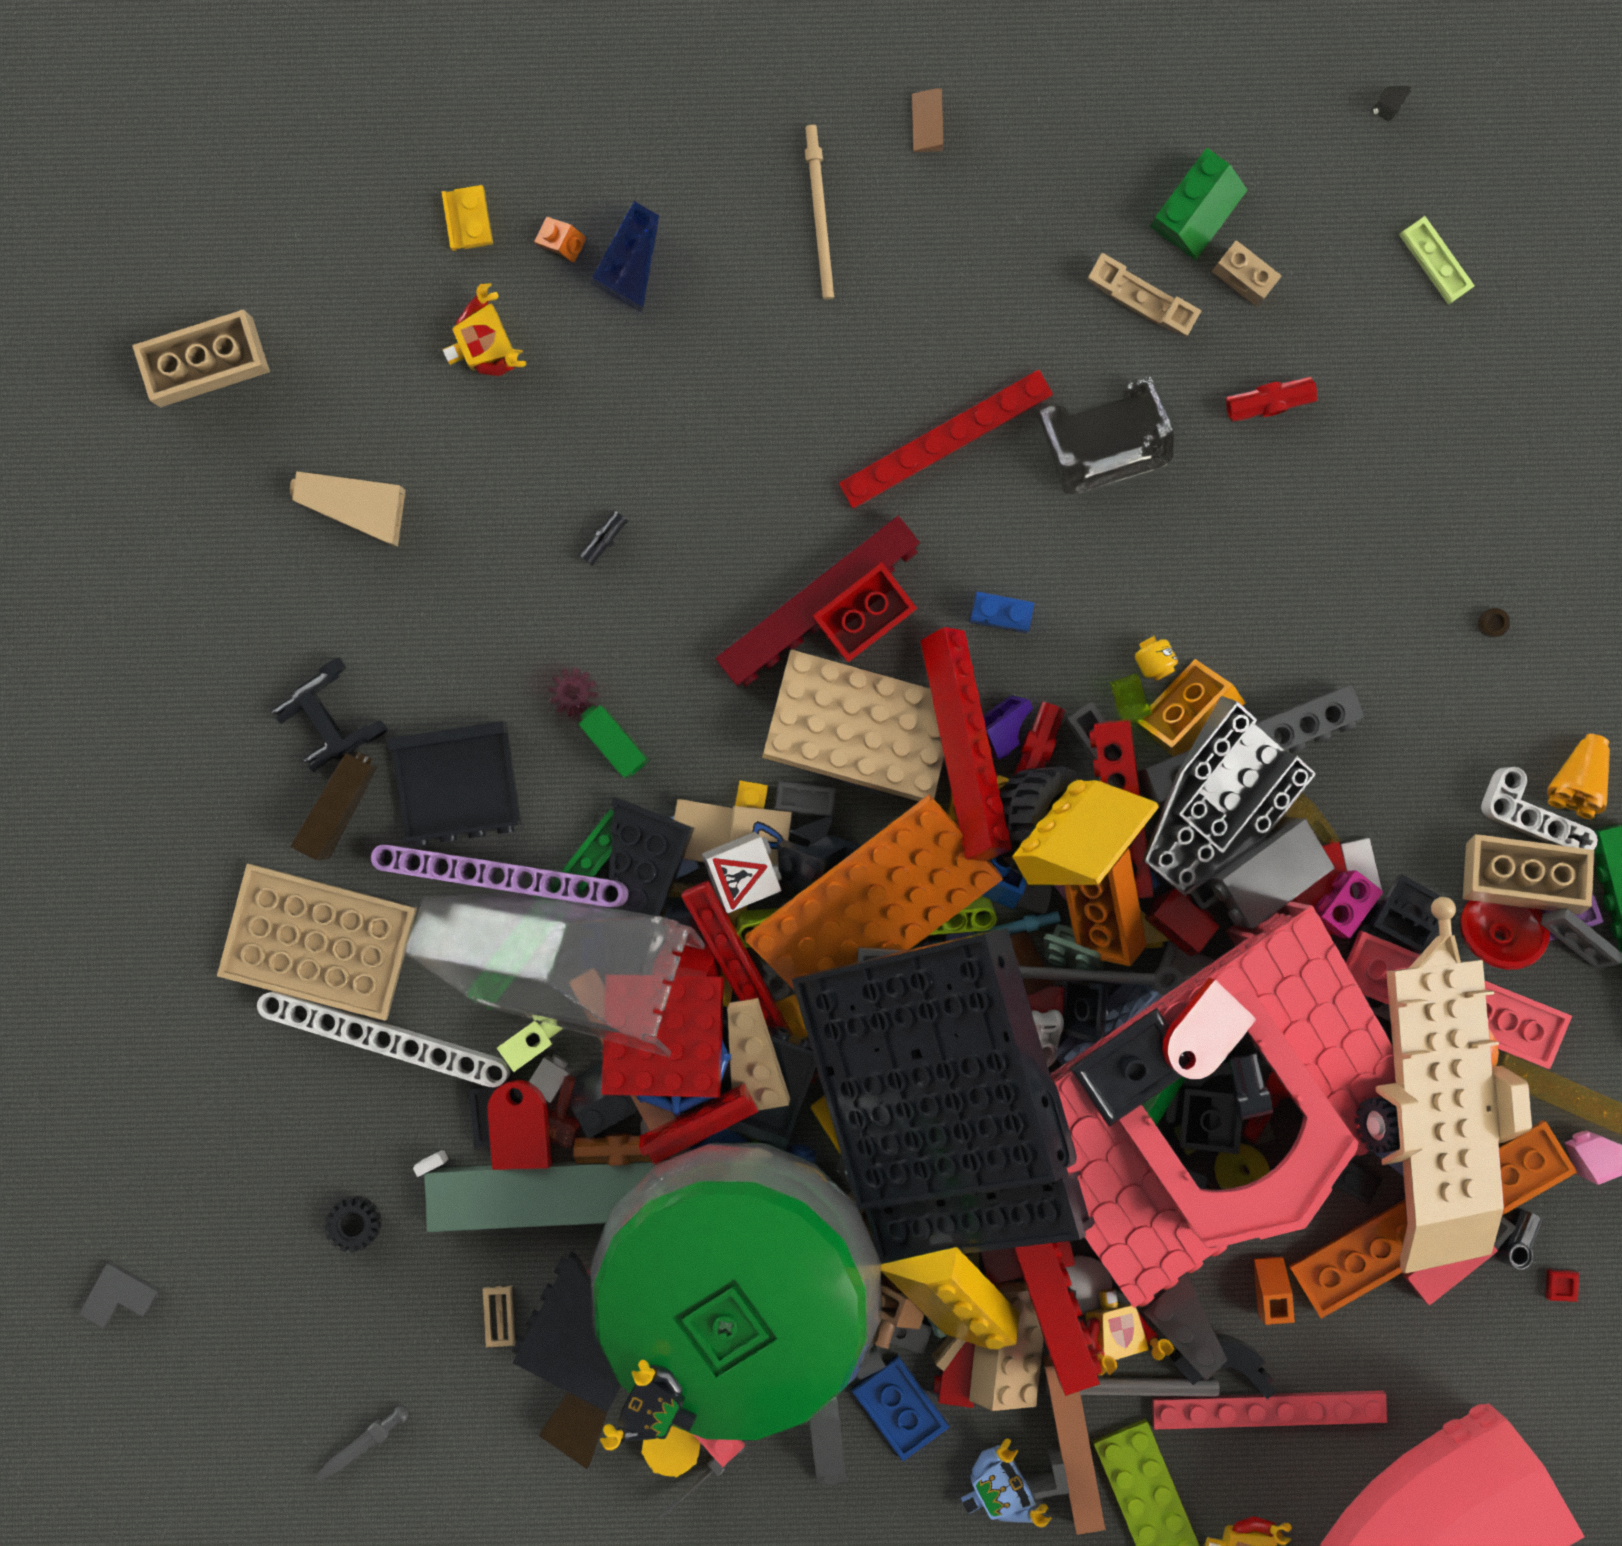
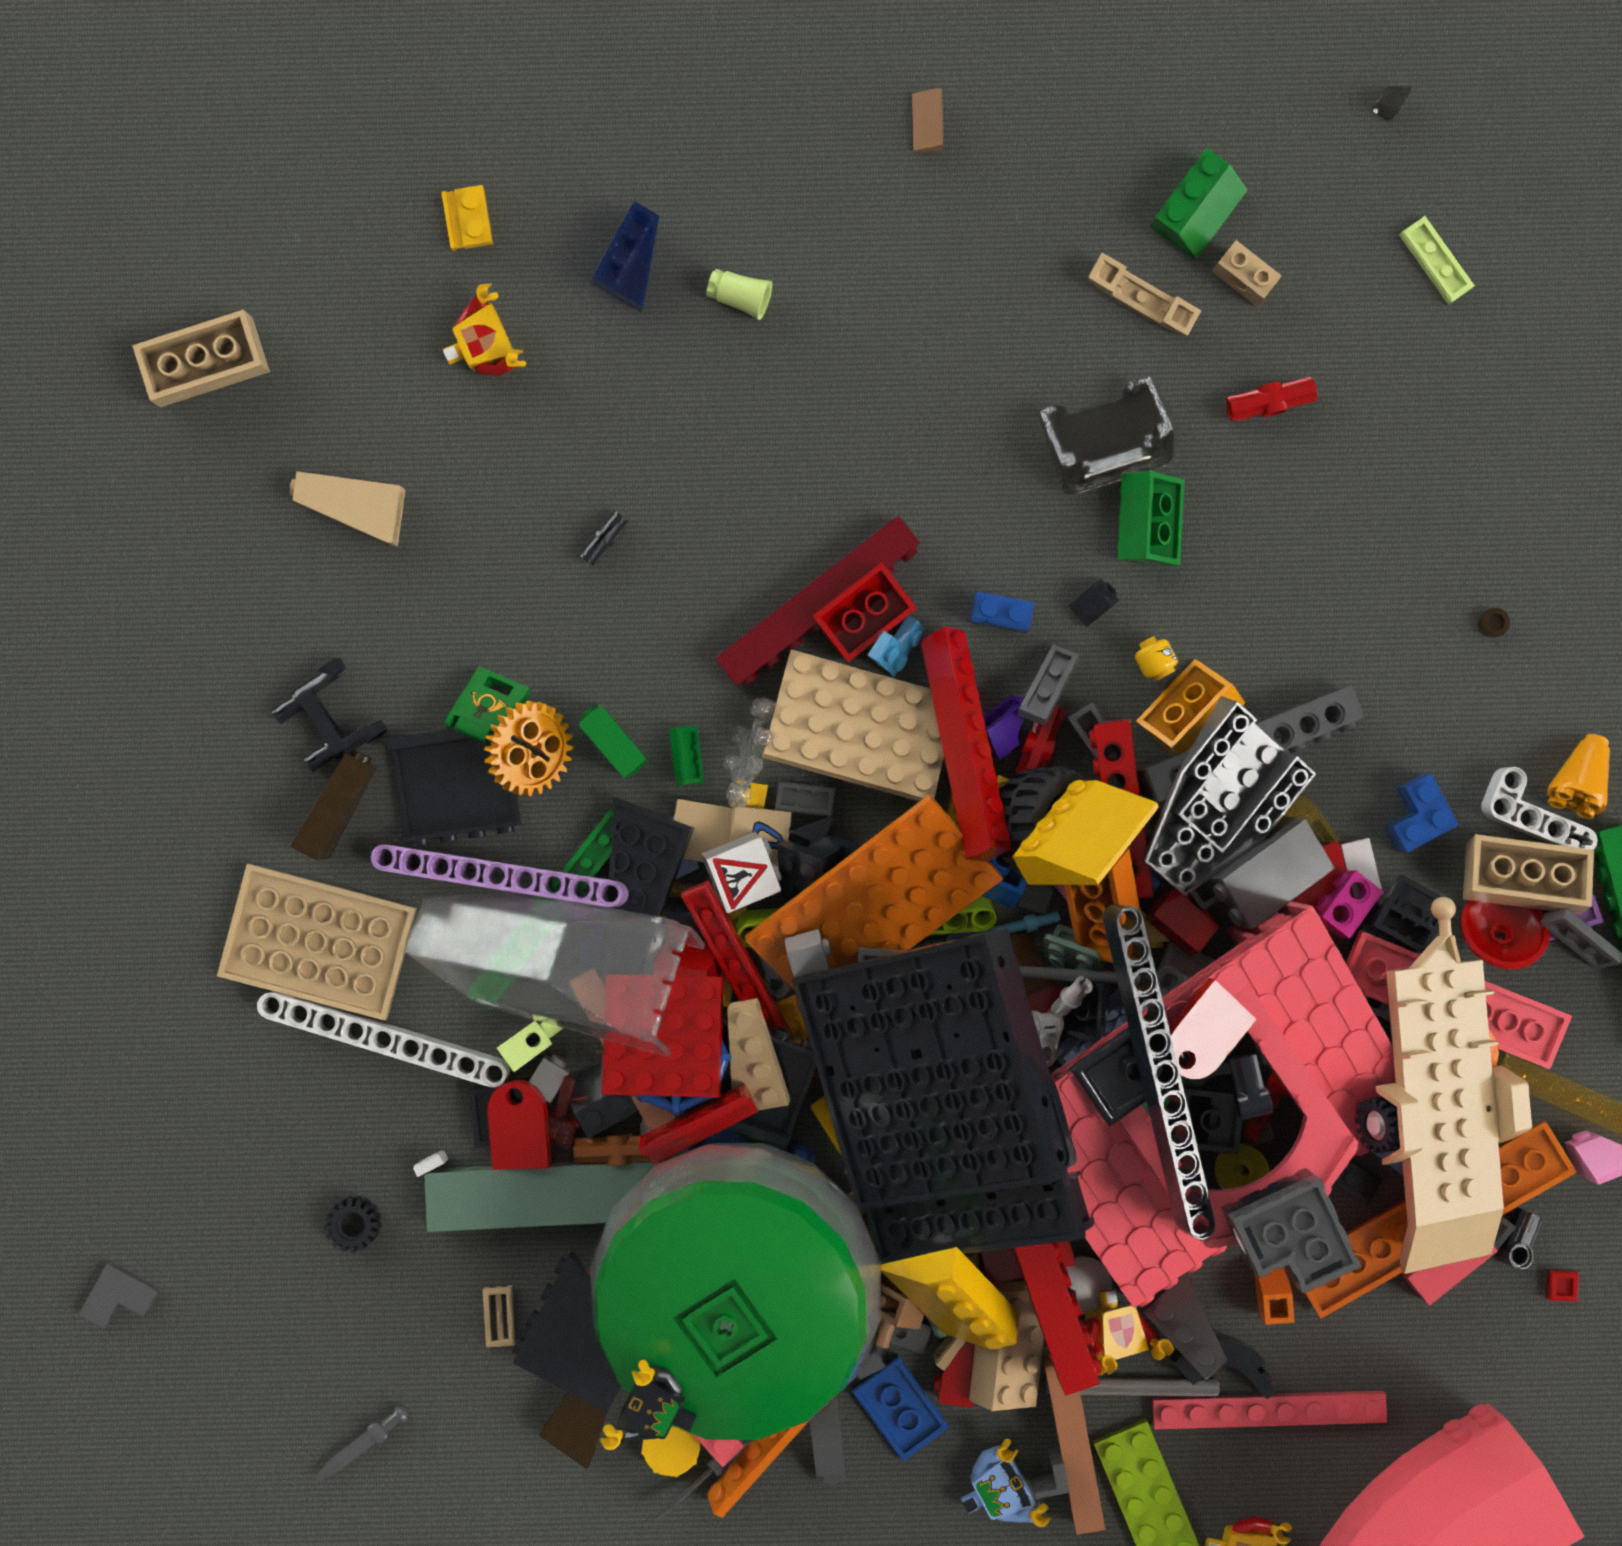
orange bracket [534,217,586,262] -> none
clear pink gear [548,668,598,717] -> none
tan bar [805,125,834,300] -> none
red plate [838,370,1053,509] -> none
clear neon green bracket [1109,673,1152,723] -> none
none -> green container [445,666,531,745]
none -> light orange gear [484,701,573,796]
none -> green plate [669,726,705,786]
none -> yellowish green plant [706,269,773,320]
none -> orange plate [706,1421,809,1518]
none -> clear plant [724,697,776,808]
none -> light grey brick [784,929,832,978]
none -> dark azure plate [868,615,925,677]
none -> dark grey plate [1018,644,1080,726]
none -> white axle [1051,976,1093,1018]
none -> black bracket [1068,579,1119,628]
none -> black beam [1103,904,1215,1240]
none -> green slope [1117,471,1185,566]
none -> dark grey piece [1220,1168,1362,1294]
none -> blue brick [1384,774,1459,853]

